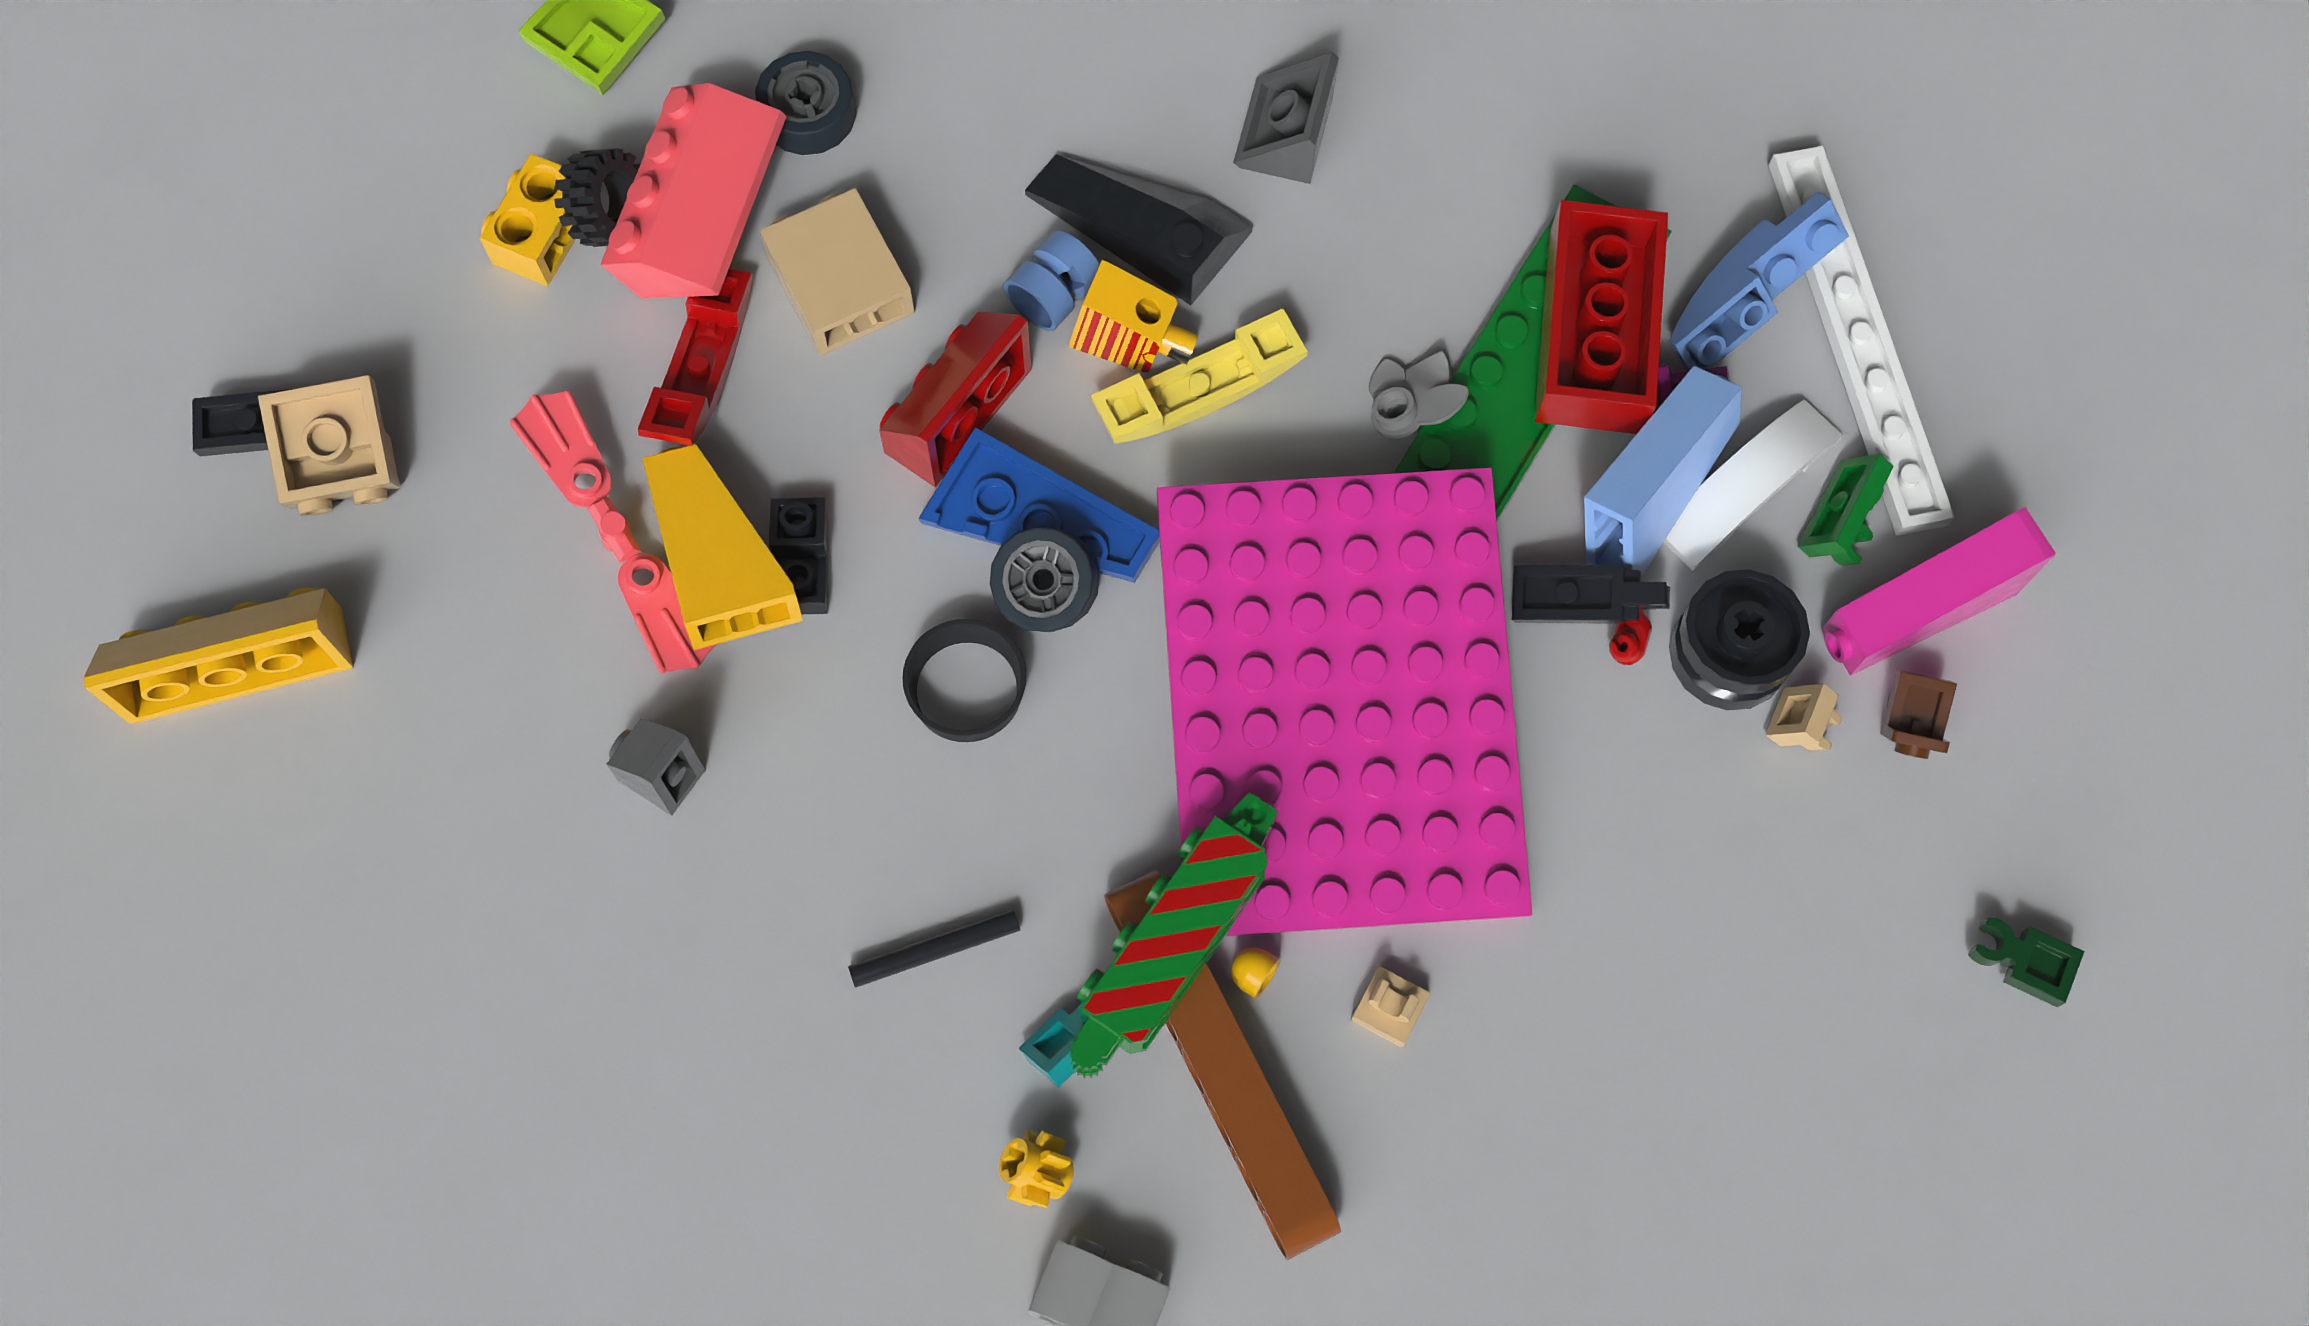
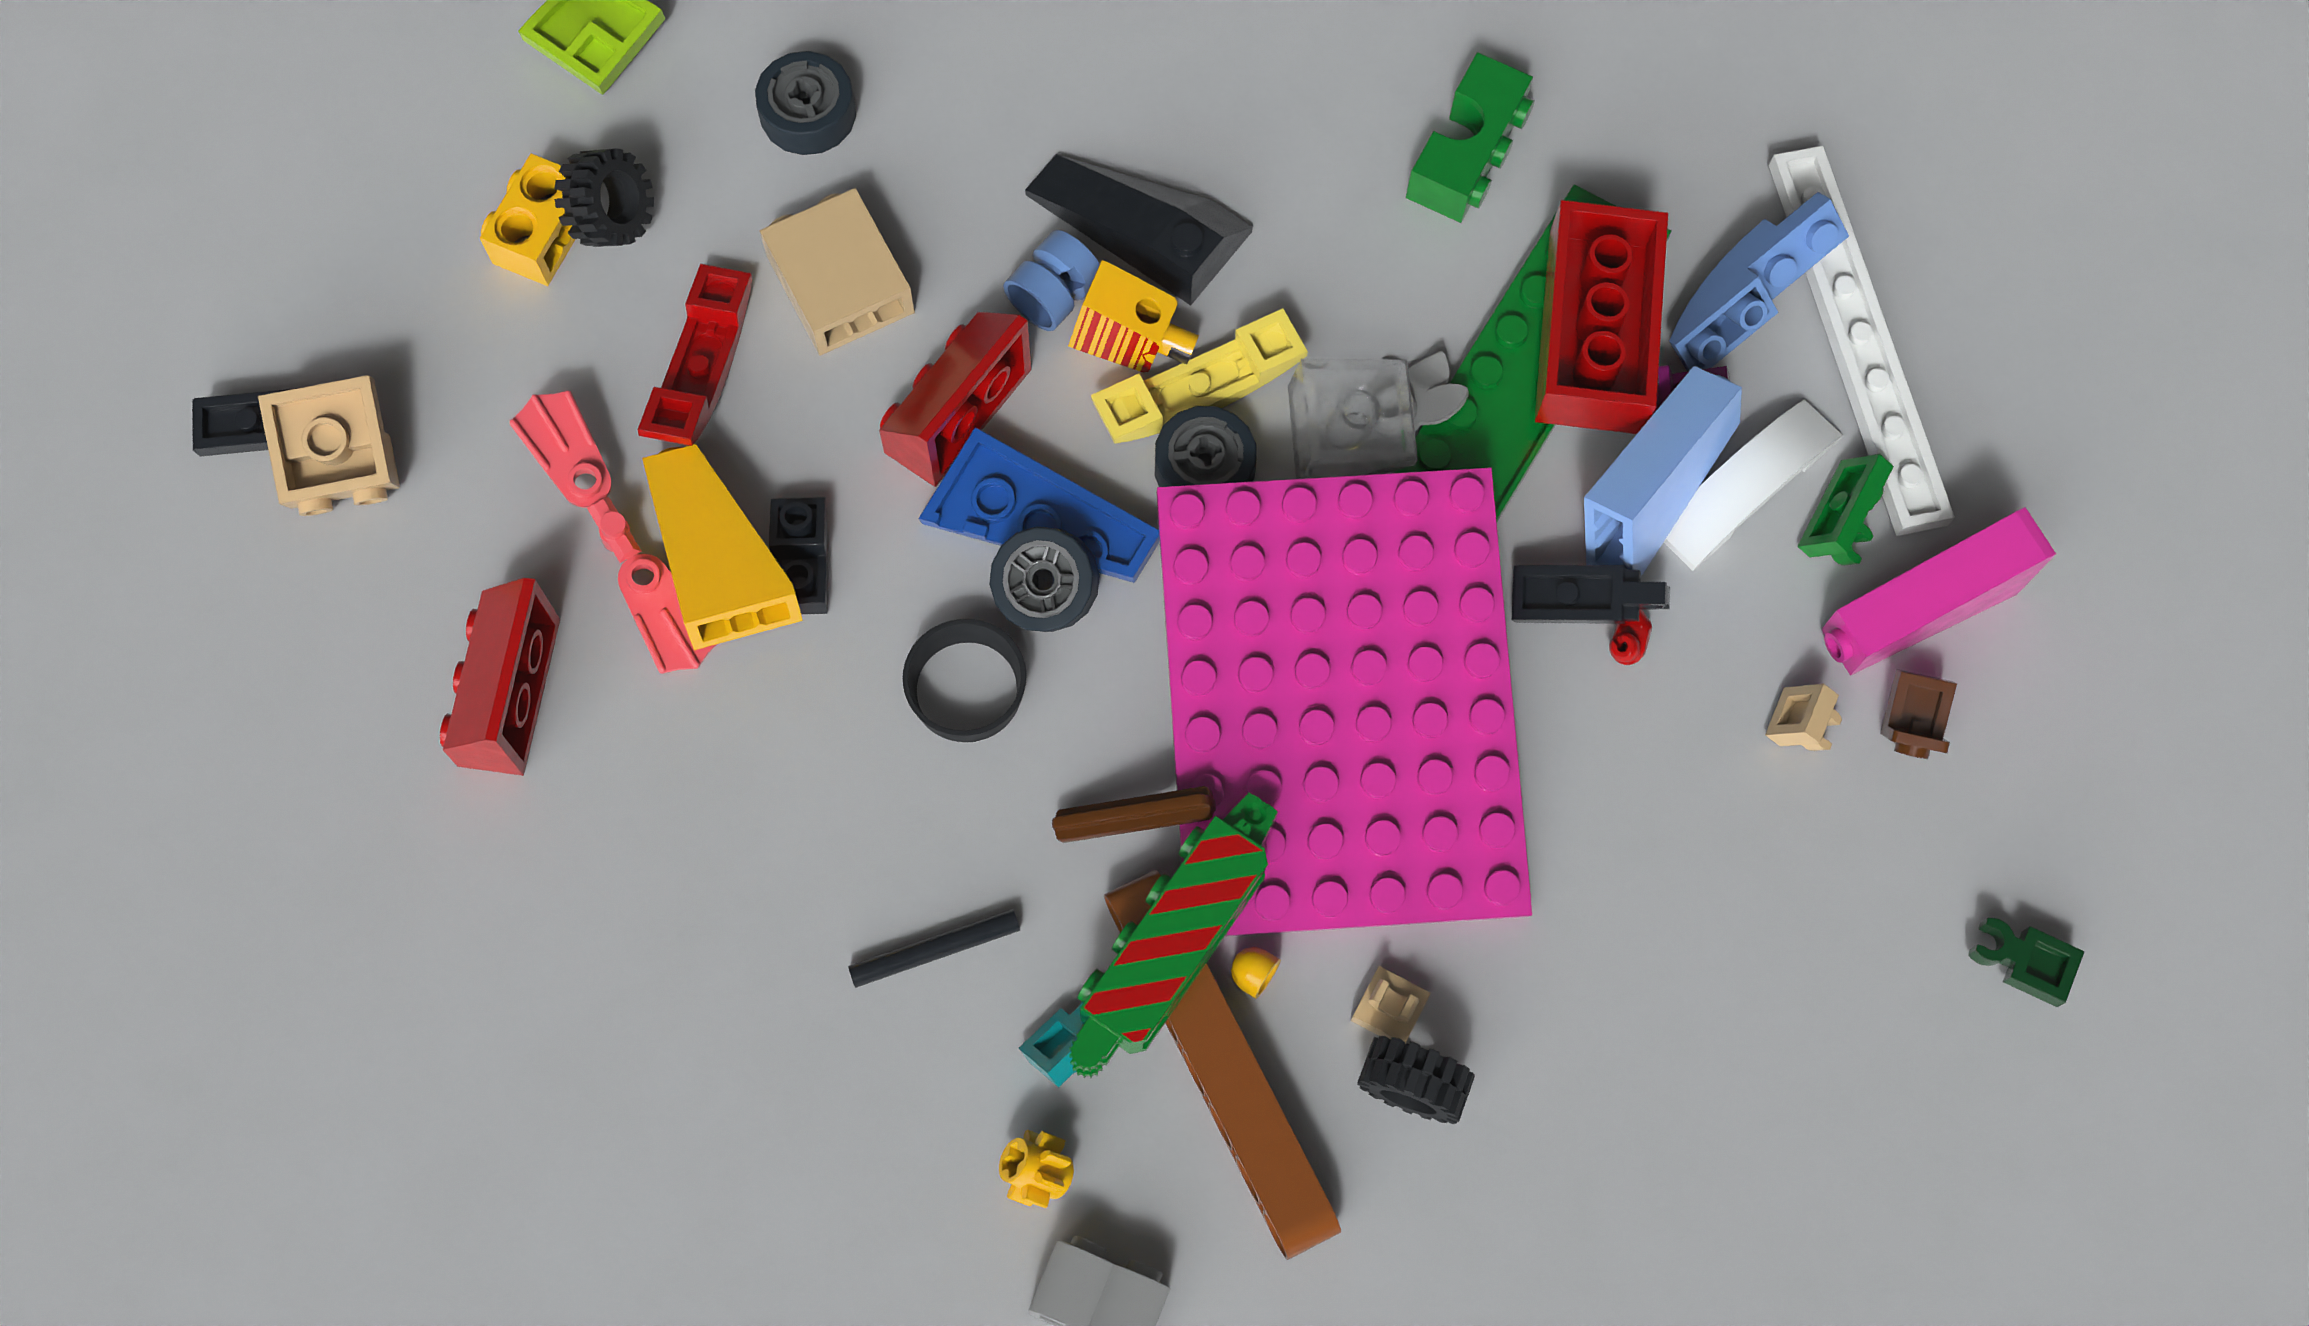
yellow slope [83,588,353,724] -> none
coral slope [600,83,787,299] -> none
dark grey slope [606,718,705,816] -> none
dark grey slope [1233,52,1339,184] -> none
black wheel [1669,569,1810,711] -> none
none -> red slope [440,578,560,776]
none -> reddish brown axle [1052,786,1216,843]
none -> wheel [1154,406,1257,487]
none -> clear slope [1288,359,1418,479]
none -> black tyre [1357,1036,1475,1124]
none -> green arch [1406,52,1535,223]

